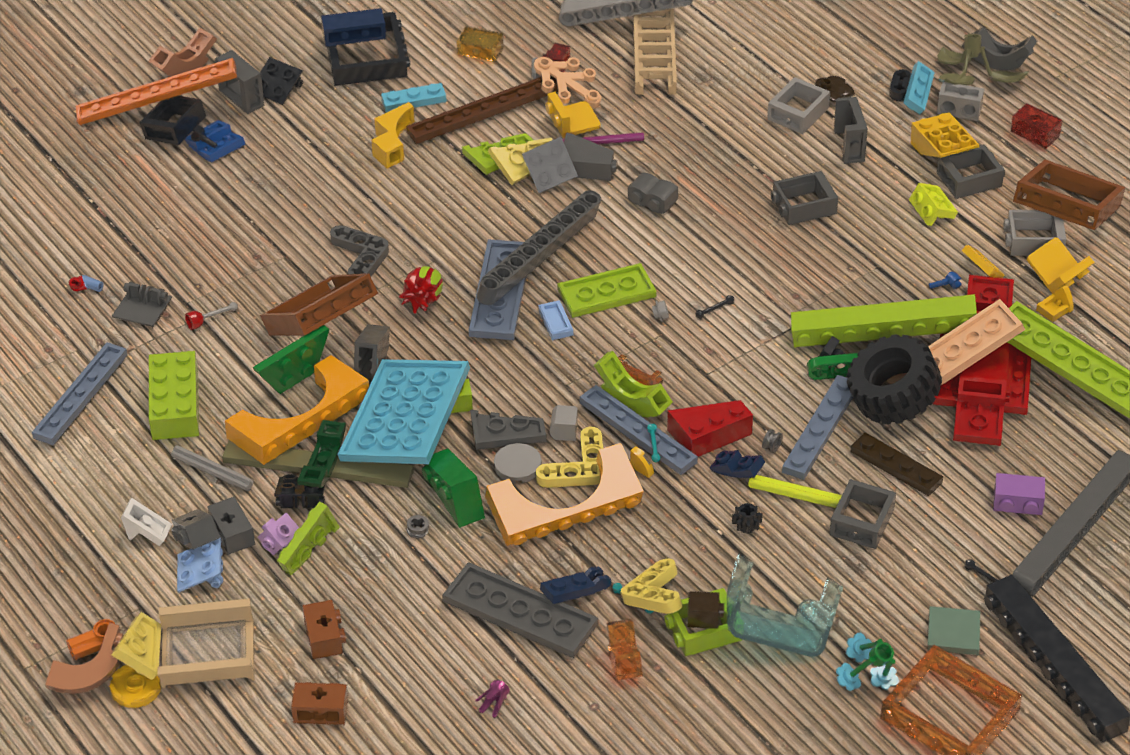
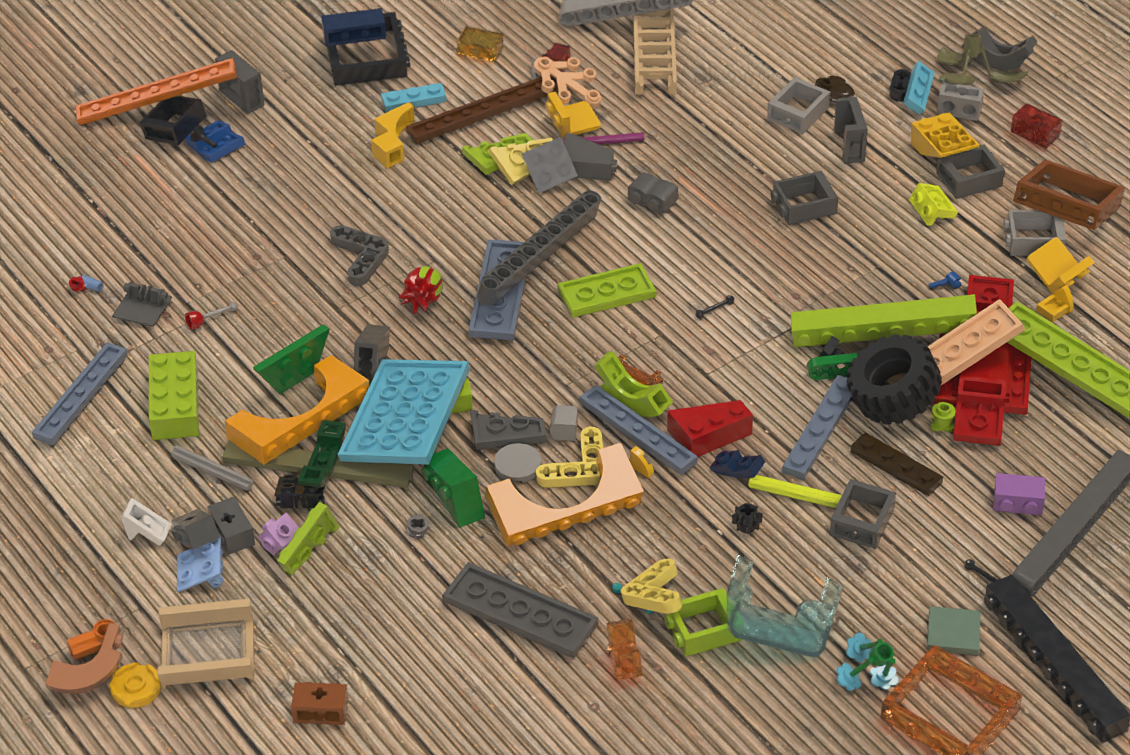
light yellow wing [111,612,161,680] -> none
nougat arch [148,27,217,77] -> none
black hinge [260,57,303,105] -> none
dark orange window [260,273,378,336] -> none
dark orange brick [302,600,346,659] -> none
flat silver piece [475,680,510,718] -> none
light blue tile [538,300,574,340] -> none
dark blue hinge [540,566,612,604] -> none
teal hinge [647,423,661,462] -> none
light grey plate [652,300,669,322] -> none
dark brown brick [687,591,724,629] -> none
flat silver bush [762,429,783,453] -> none
yellow tile [961,245,1005,278] -> none
none -> lime brick [931,402,956,433]

